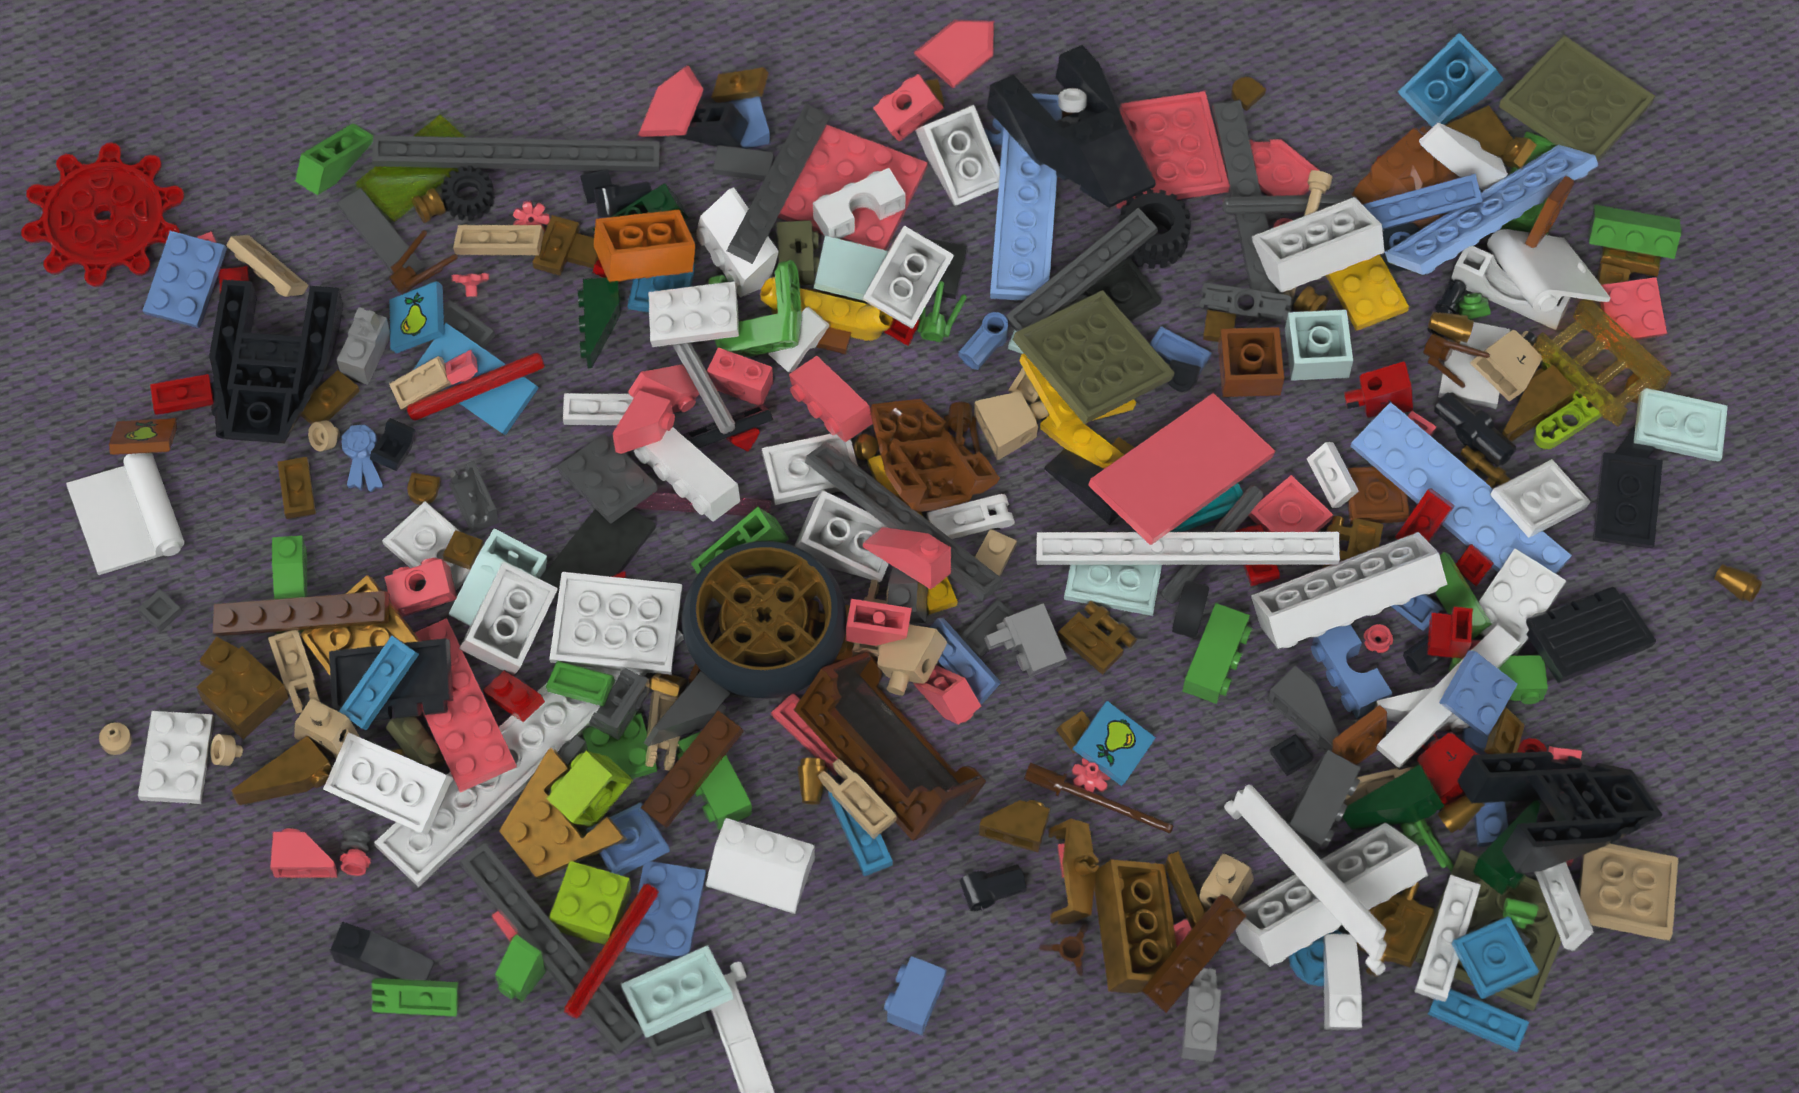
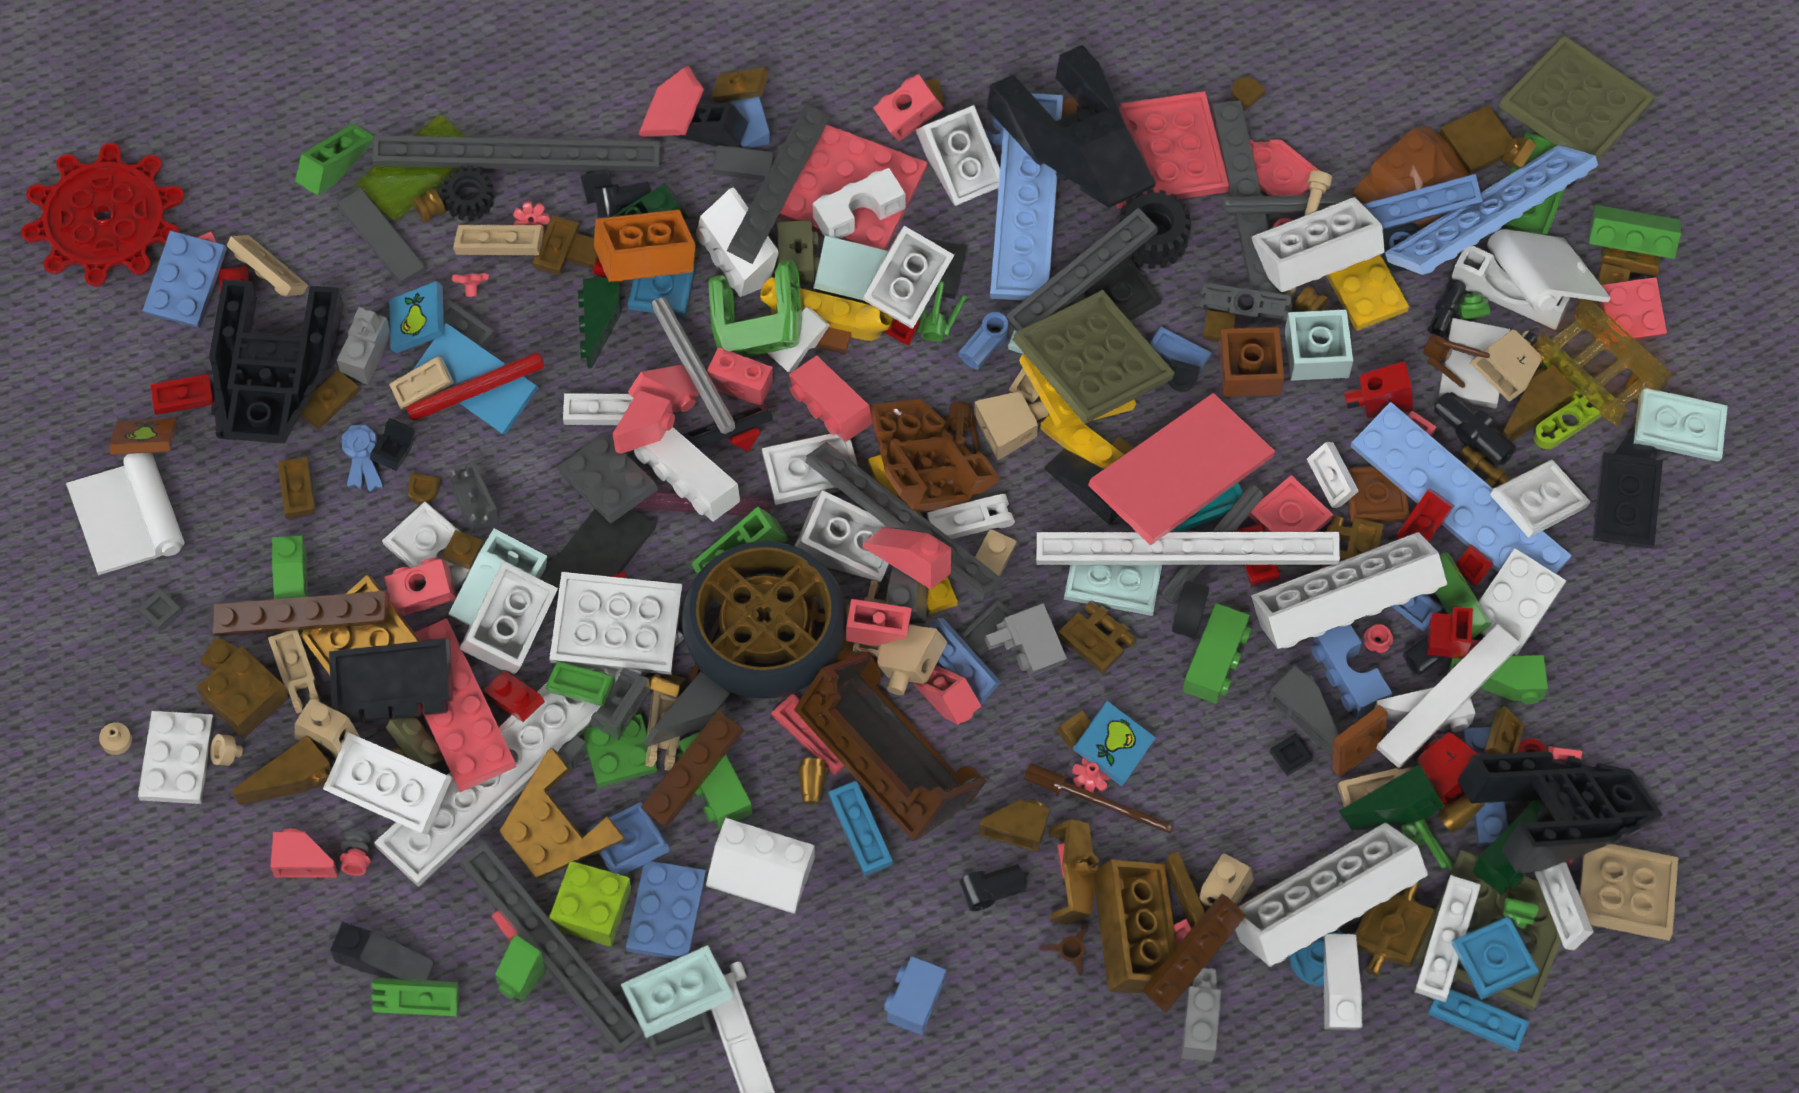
tan tile [308,420,340,451] -> none
dark azure plate [339,636,419,730] -> none
reddish brown plant [388,230,458,295] -> none
coral plate [445,350,478,385] -> none
lime brick [546,751,633,827] -> none
red axle [564,884,658,1019] -> none
white plate [648,281,739,347] -> none
tan hinge [818,759,897,839] -> none
pearl gold hinge [853,434,879,460] -> none
coral tile [914,20,994,88] -> none
white tile [1058,88,1087,113] -> none
white piece [1224,785,1387,975] -> none
dark grey slope [1286,750,1361,853] -> none
dark azure slope [1398,33,1504,128] -> none
white slope [1419,122,1507,190] -> none
pearl gold cone [1428,311,1474,344] -> none
medium blue plate [1439,651,1517,736] -> none
dark orange tile [1525,176,1574,249] -> none
black hinge [1526,587,1656,683] -> none
pearl gold cone [1714,564,1762,602] -> none

